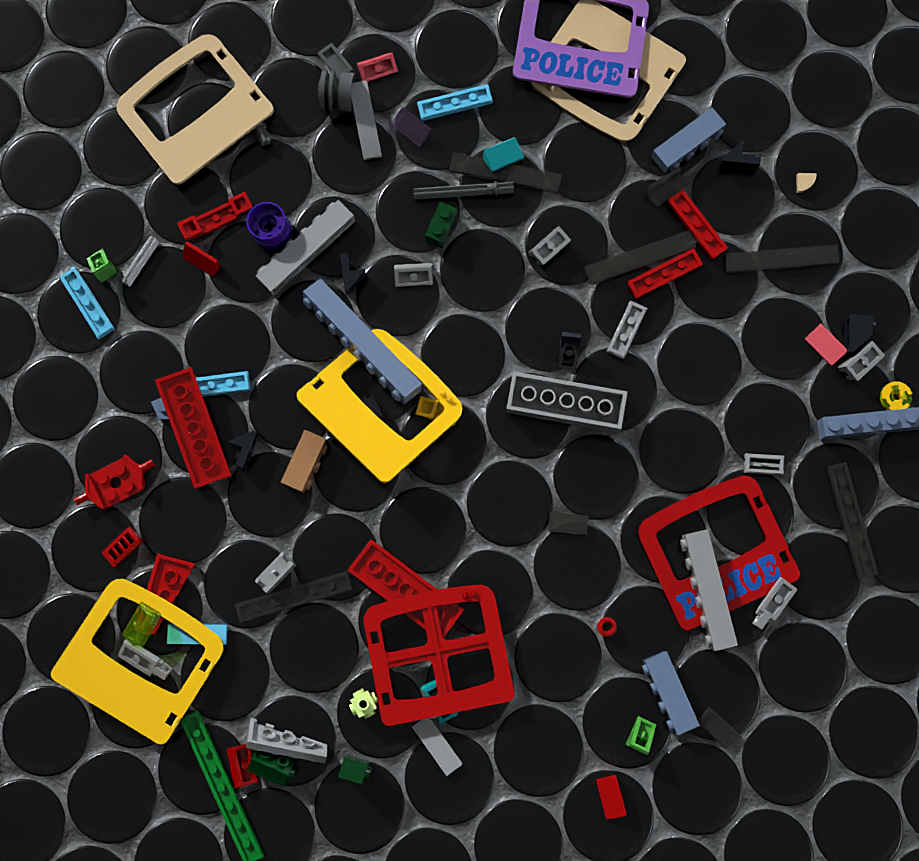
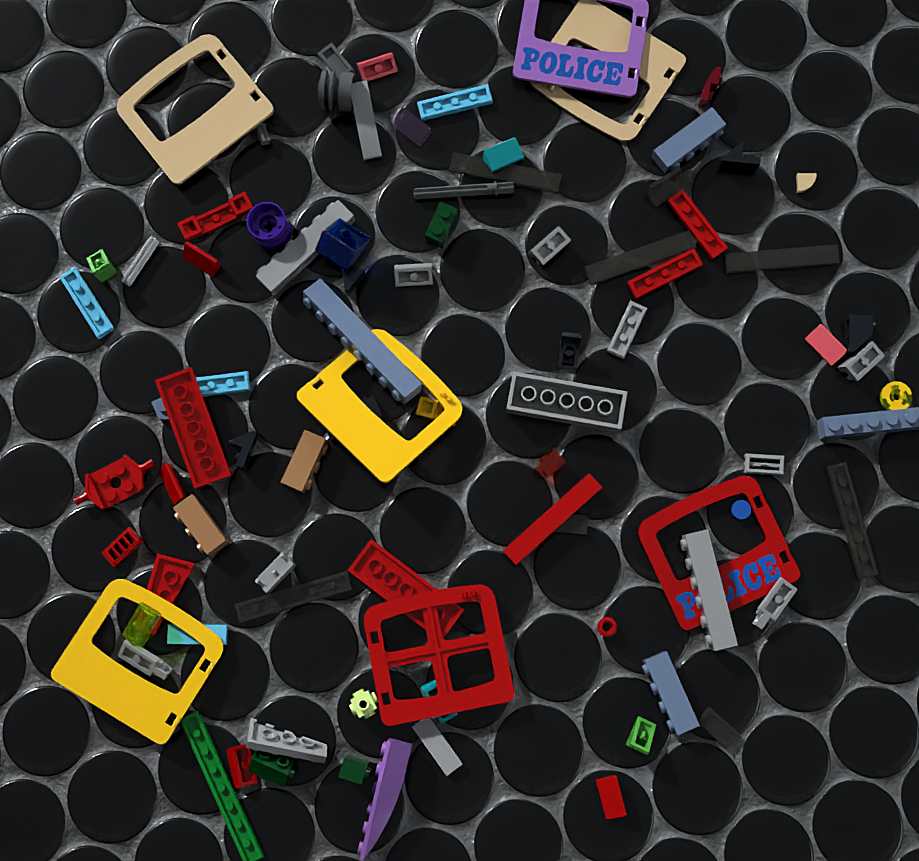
none -> red slope [159,463,187,505]
none -> medium nougat brick [173,494,229,556]
none -> clear blue slope [315,218,371,269]
none -> medium lavender wedge [357,738,412,861]
none -> red tile [503,473,602,565]
none -> clear red brick [535,447,566,478]
none -> dark red slope [698,67,723,108]
none -> blue tile [731,500,751,520]

